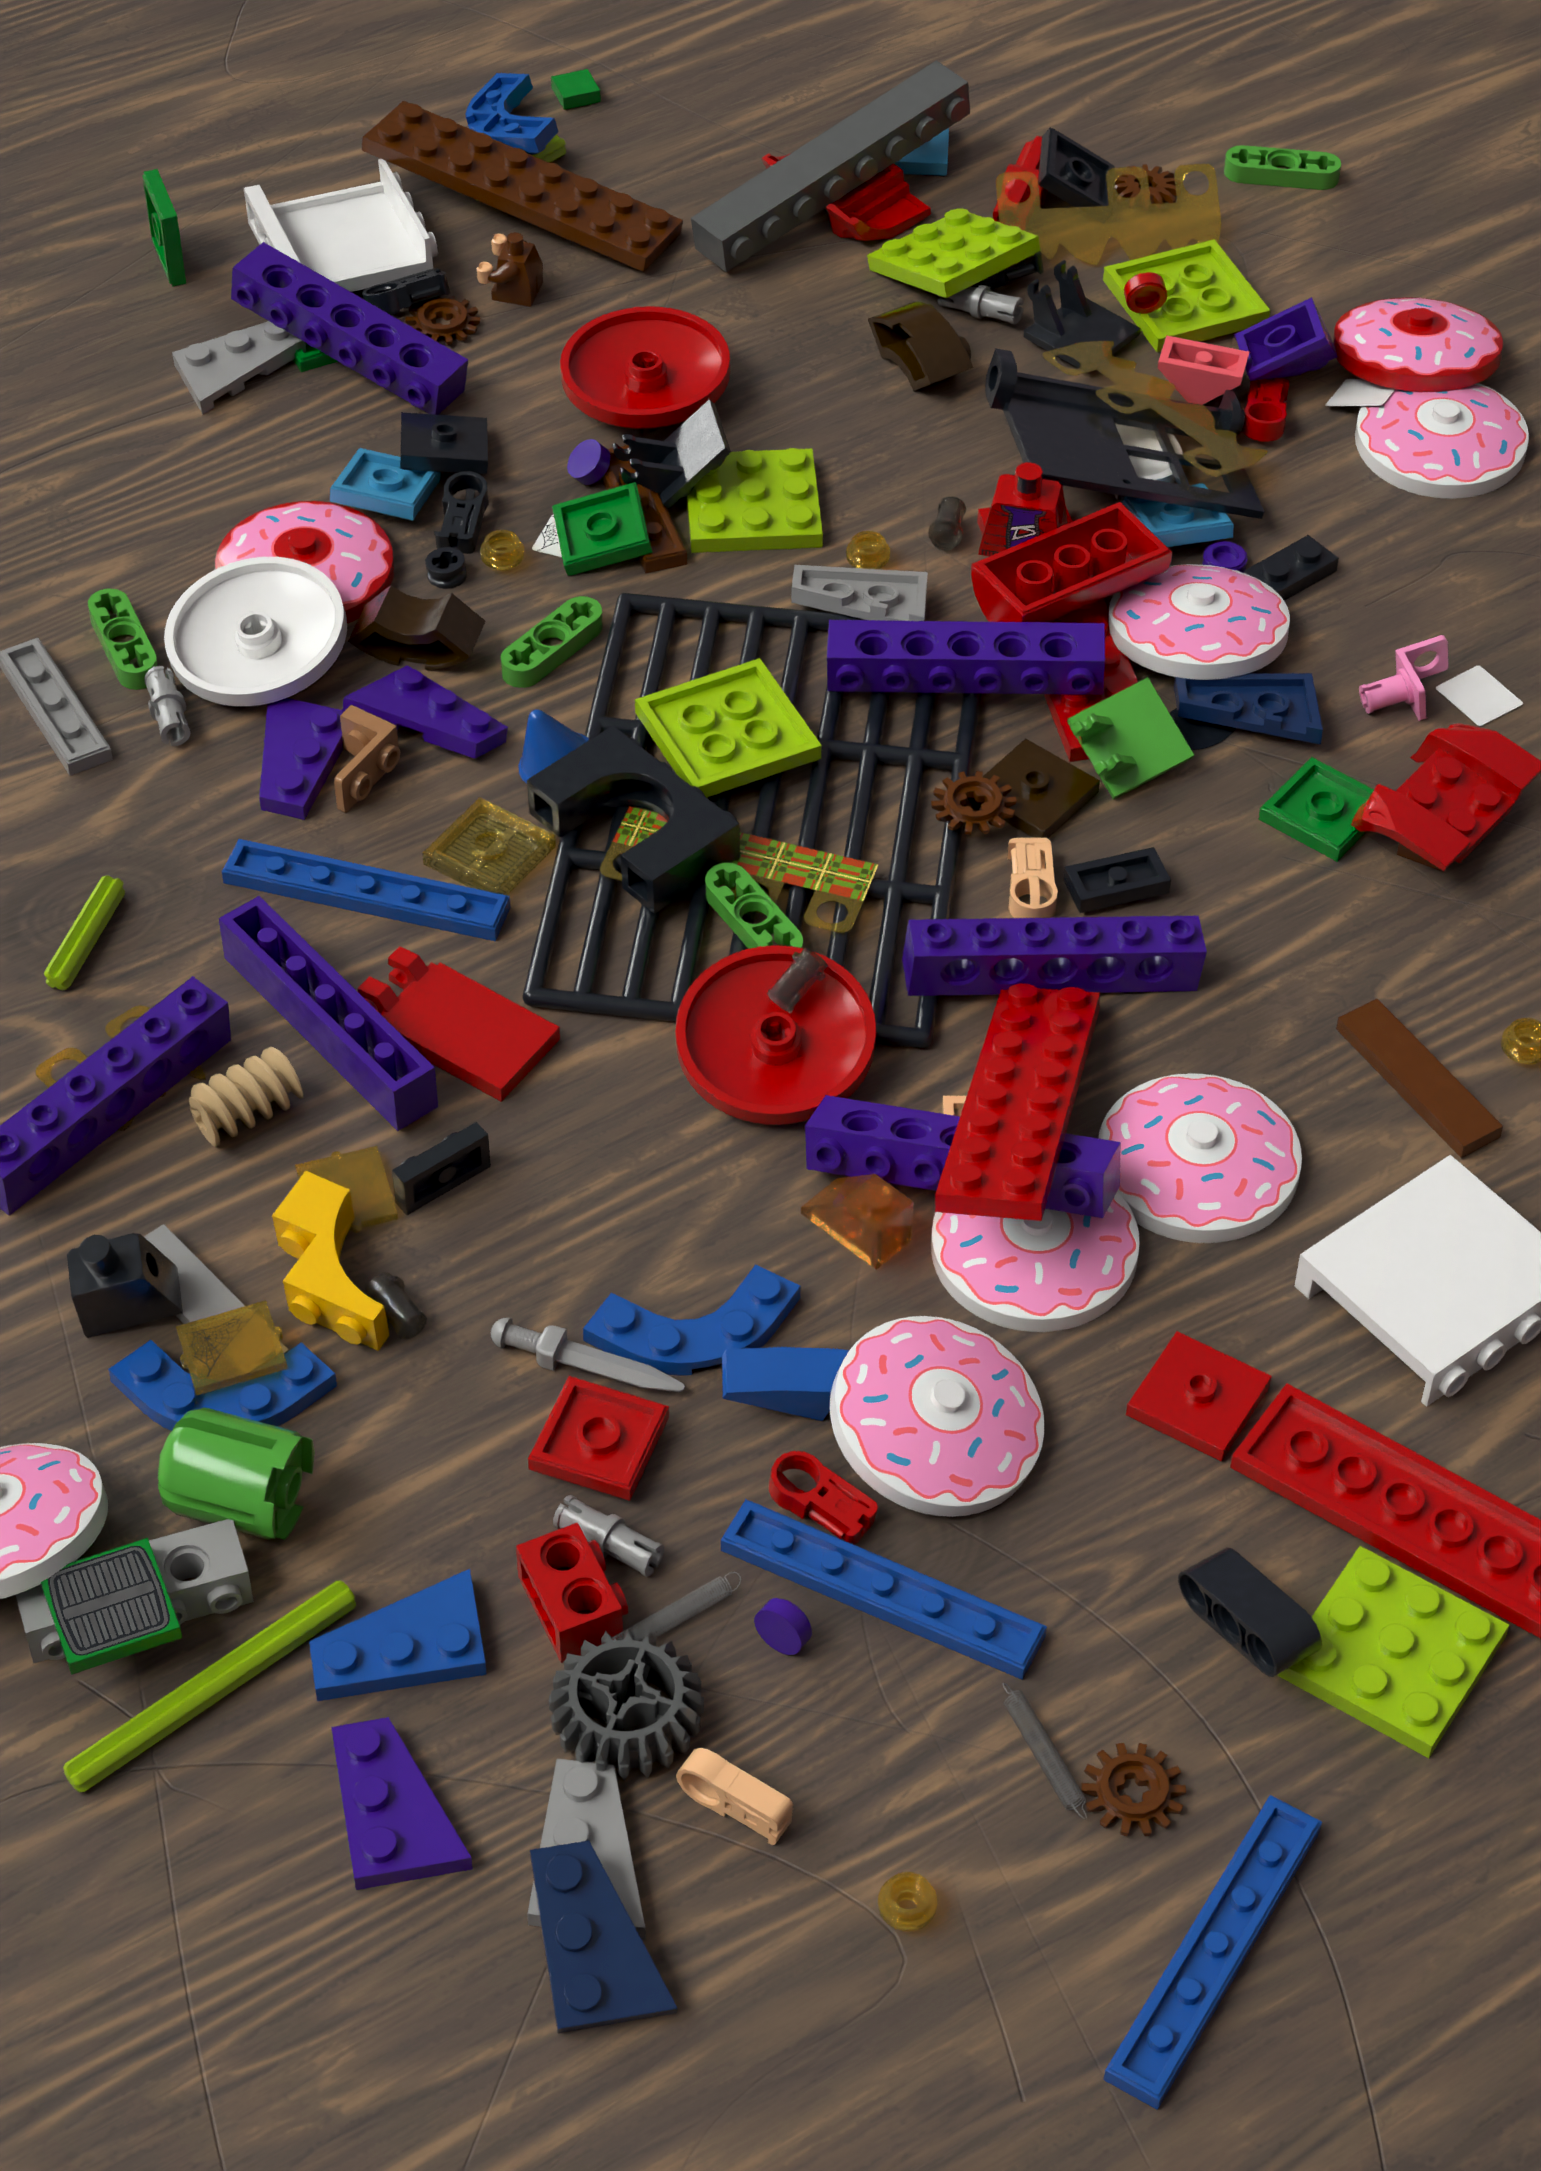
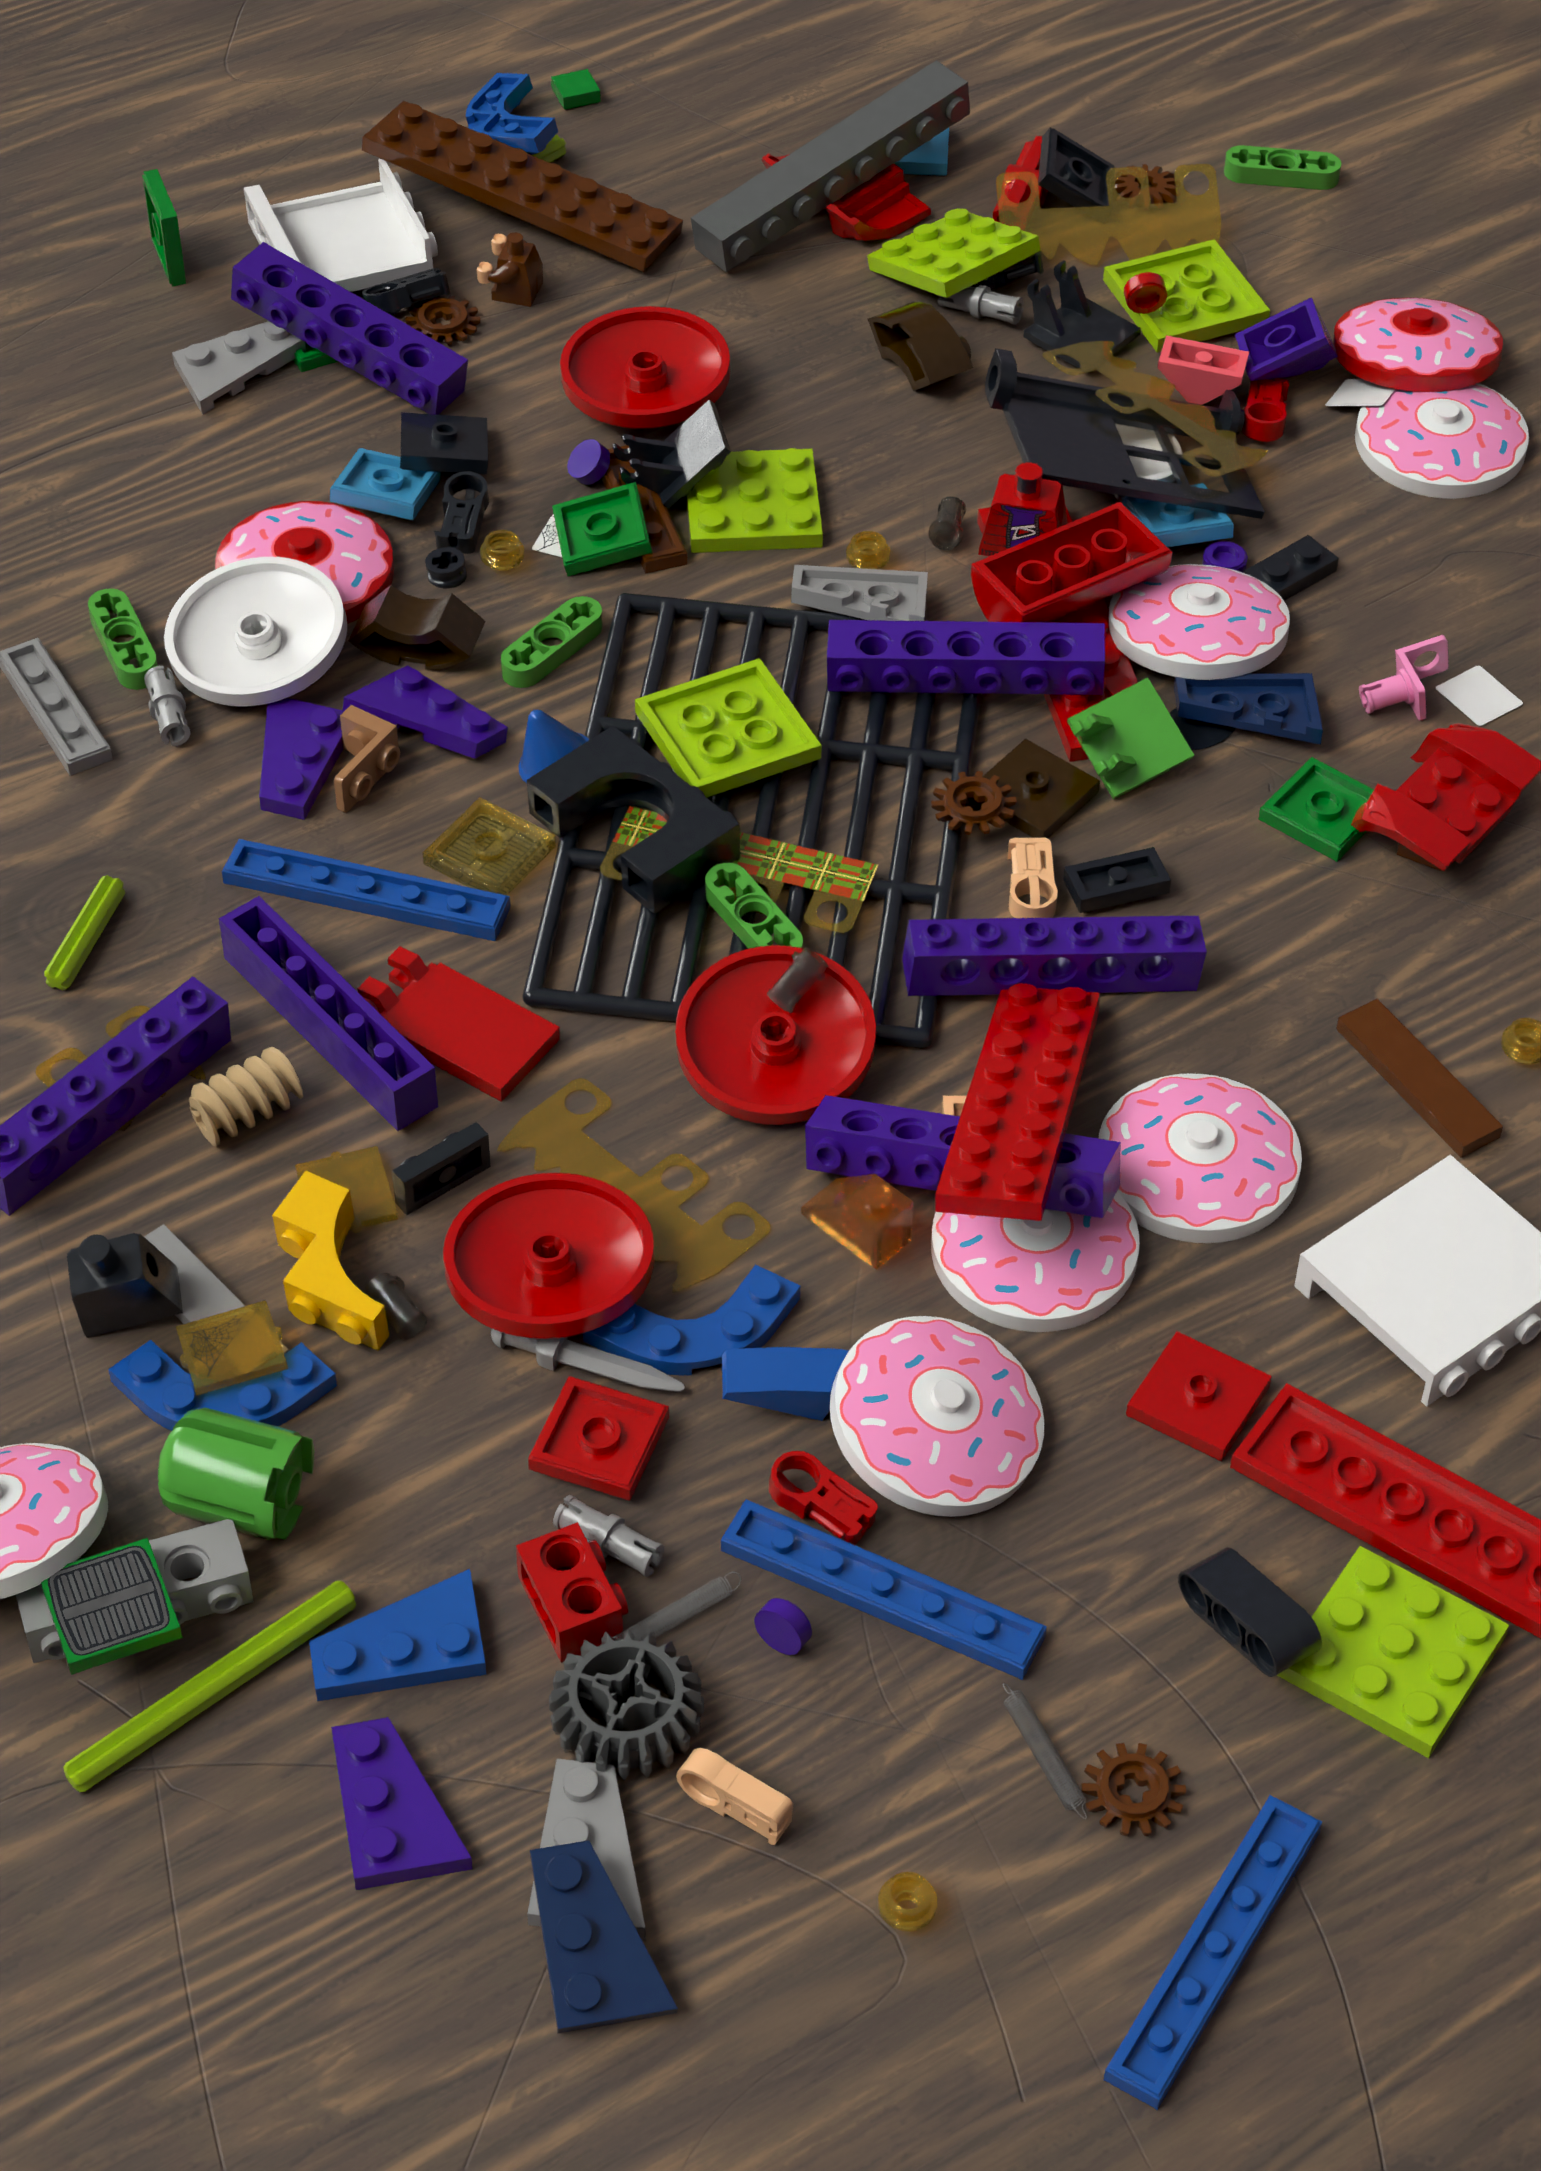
none -> red dish [443,1173,655,1339]
none -> clear yellow piece [497,1078,770,1293]

